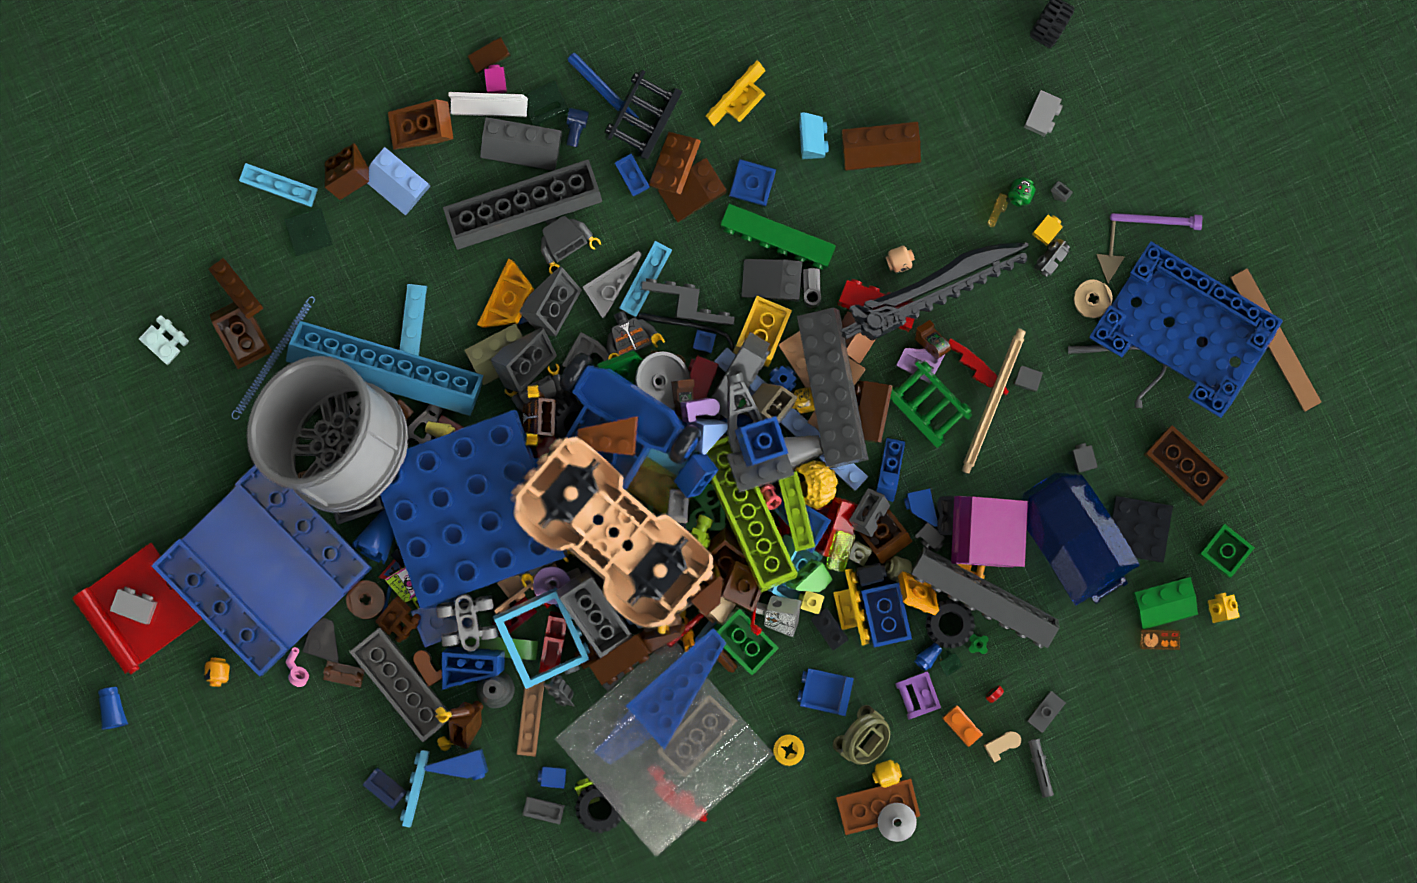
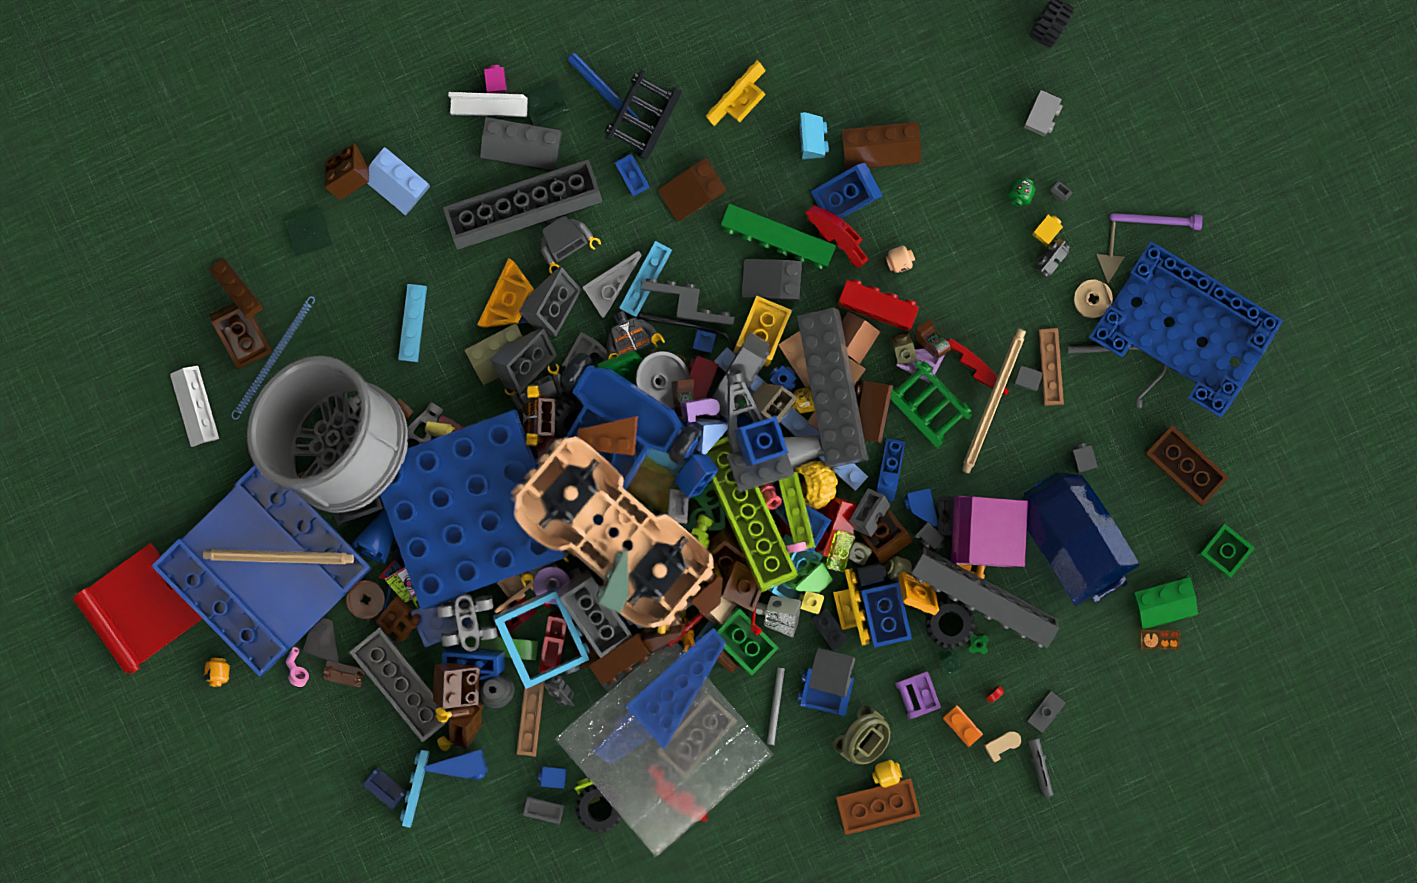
blue plant [98,687,128,730] -> none
light grey brick [110,587,158,624] -> none
light aqua plate [139,315,189,365] -> none
medium azure plate [239,163,318,207] -> none
dark azure brick [286,321,484,416] -> none
dark orange slope [388,99,454,150] -> none
dark orange leg [413,650,442,686] -> none
reddish brown slope [468,37,510,73] -> none
dark blue pin [567,108,589,147] -> none
dark orange plate [649,132,701,195] -> none
blue tile [729,159,776,207] -> none
yellow gear [774,735,804,766] -> none
light grey piece [803,268,821,308] -> none
black piece [840,242,1029,340] -> none
light grey dish [878,803,916,842] -> none
blue cone [915,643,942,671] -> none
clear yellow plate [987,193,1009,228] -> none
black plate [1106,496,1173,563] -> none
yellow brick [1208,593,1239,623] -> none
medium nougat tile [1230,269,1321,412] -> none
none -> white panel [170,366,219,447]
none -> tan piece [203,549,354,565]
none -> reddish brown slope [433,663,480,709]
none -> sand green slope [596,547,629,613]
none -> light grey bar [767,667,785,745]
none -> bright pink tile [786,542,807,553]
none -> red slope [805,205,869,268]
none -> dark grey slope [809,648,856,697]
none -> blue slope [811,163,883,219]
none -> olive bracket [891,334,917,364]
none -> medium nougat tile [1038,328,1064,406]

